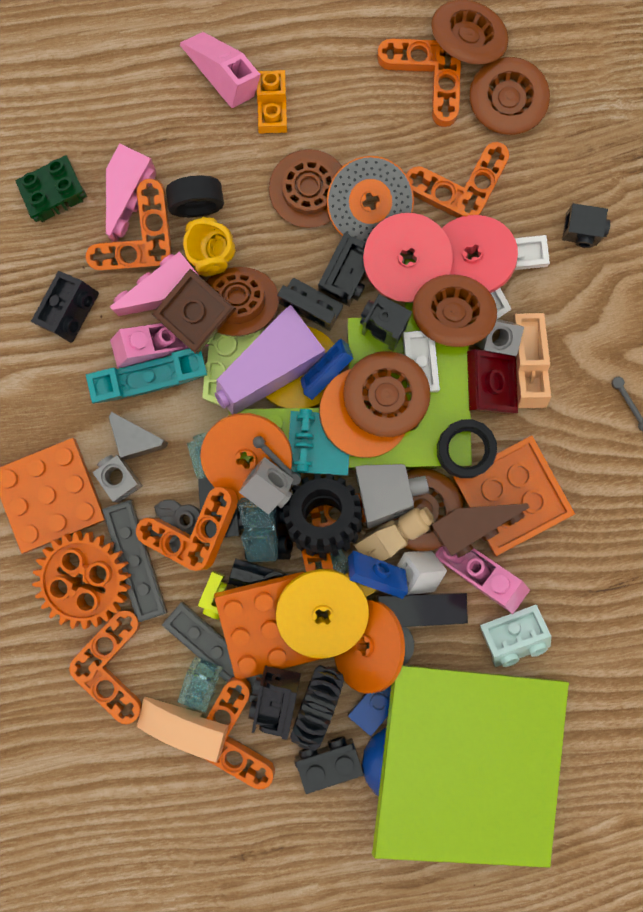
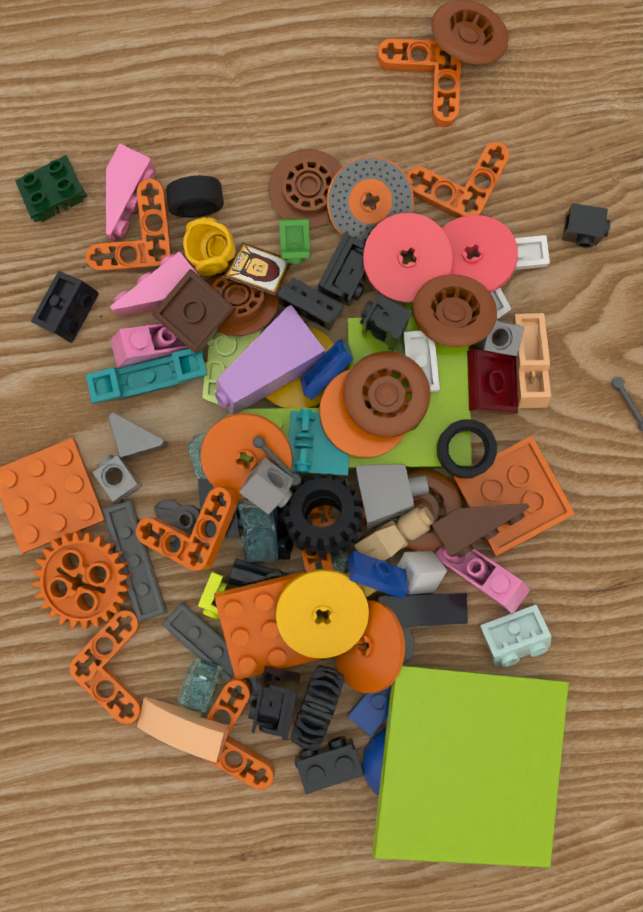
bright pink slope [180,32,261,108] -> none
light orange slope [257,70,287,134] -> none
dark orange wheel [469,57,550,135] -> none
none -> sticker [224,242,292,295]
none -> bright green bracket [279,218,311,263]

